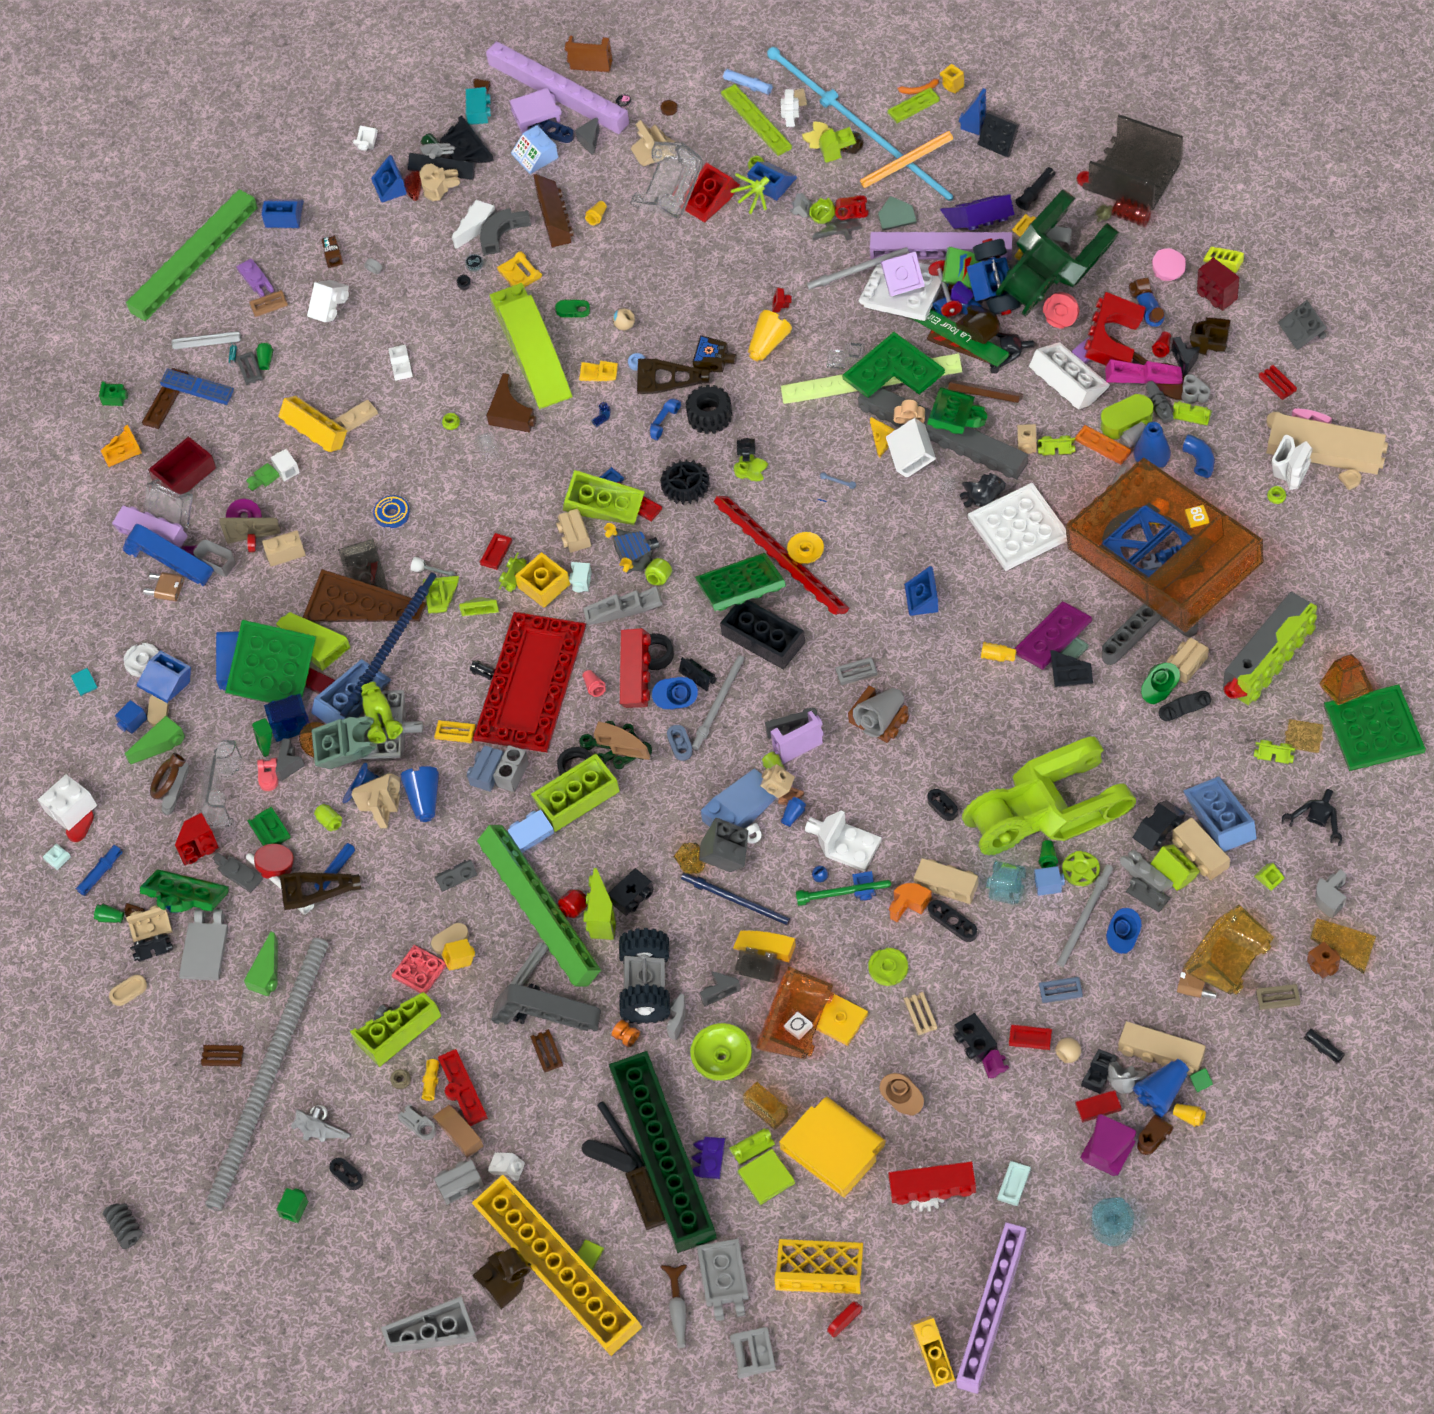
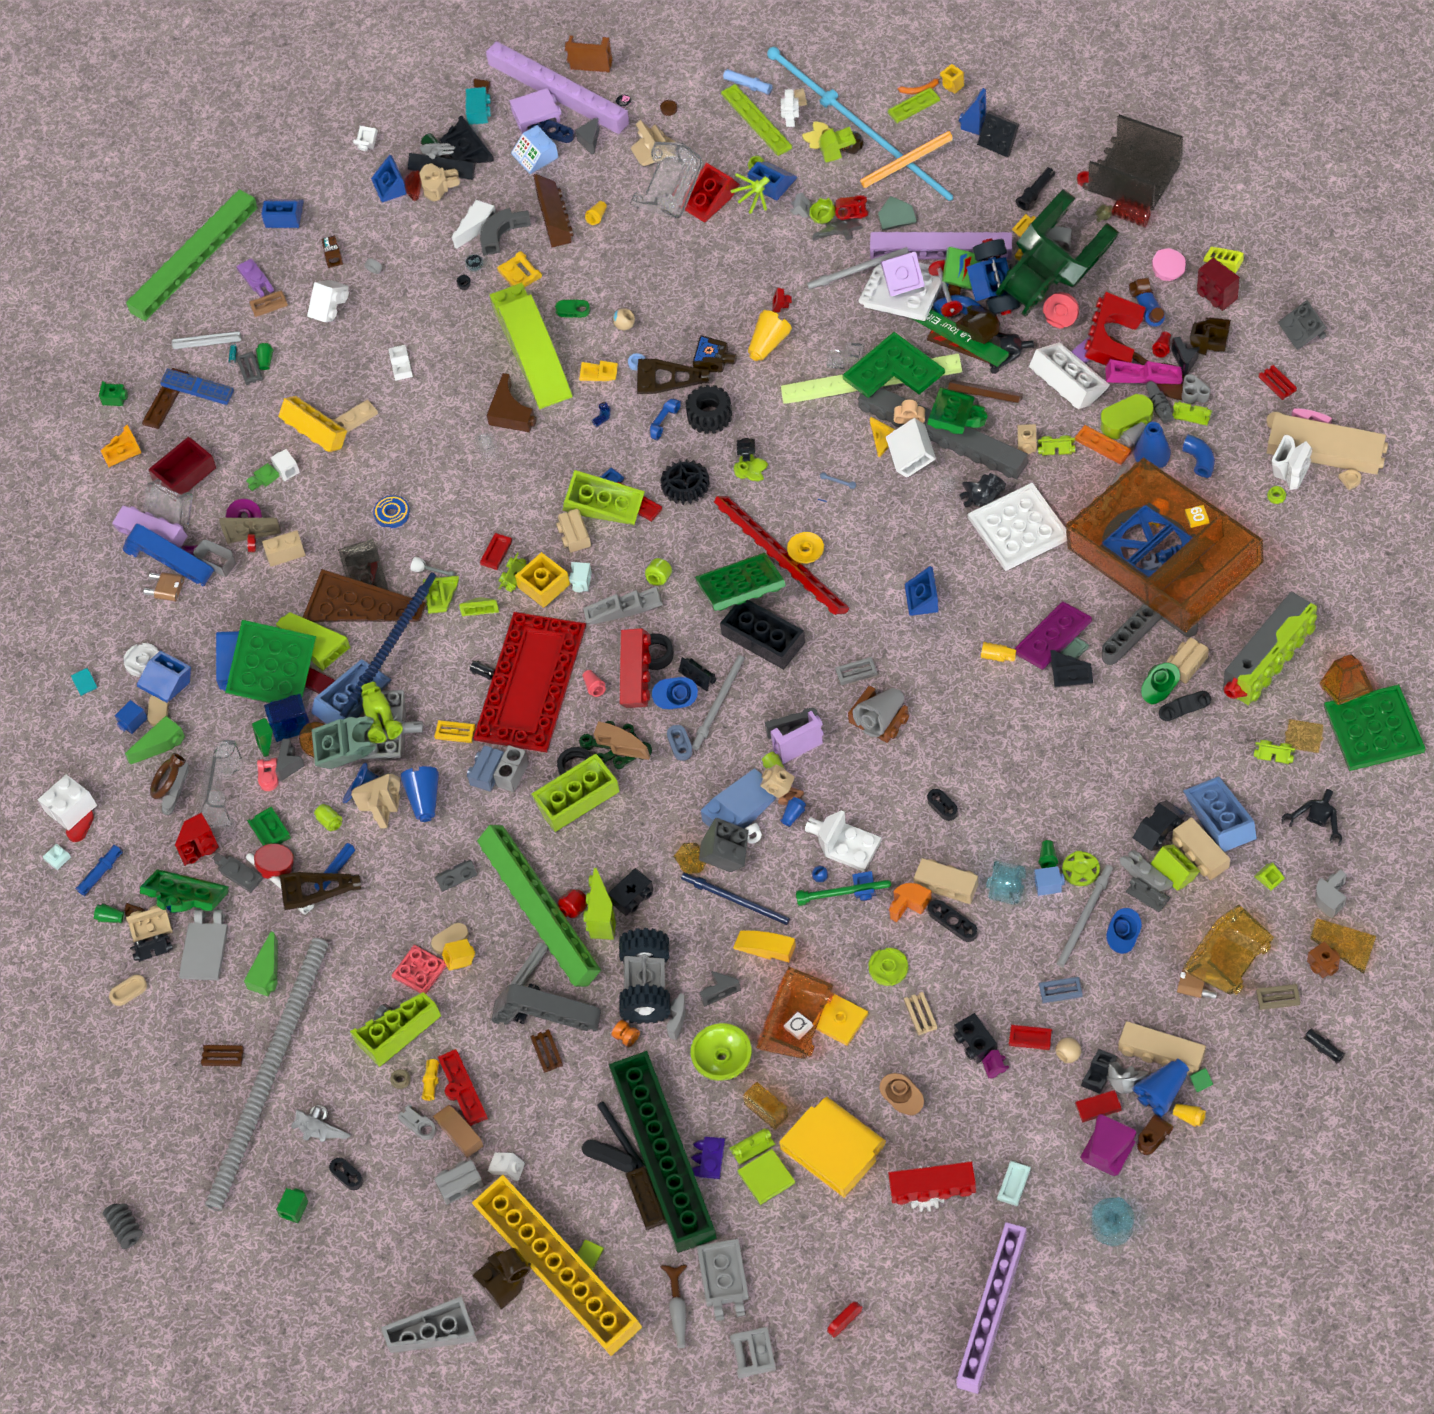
lime plate [442,413,460,430] -> none
light blue brick [508,810,554,853] -> none
torso [604,523,660,574] -> none
clear smoke brick [734,947,782,983] -> none
yellow fence [775,1239,863,1294] -> none
yellow slope [910,1316,955,1387] -> none
dark purple wedge [940,194,1015,230] -> none
dark purple slope [951,281,974,305] -> none
lime arm [962,736,1136,856] -> none

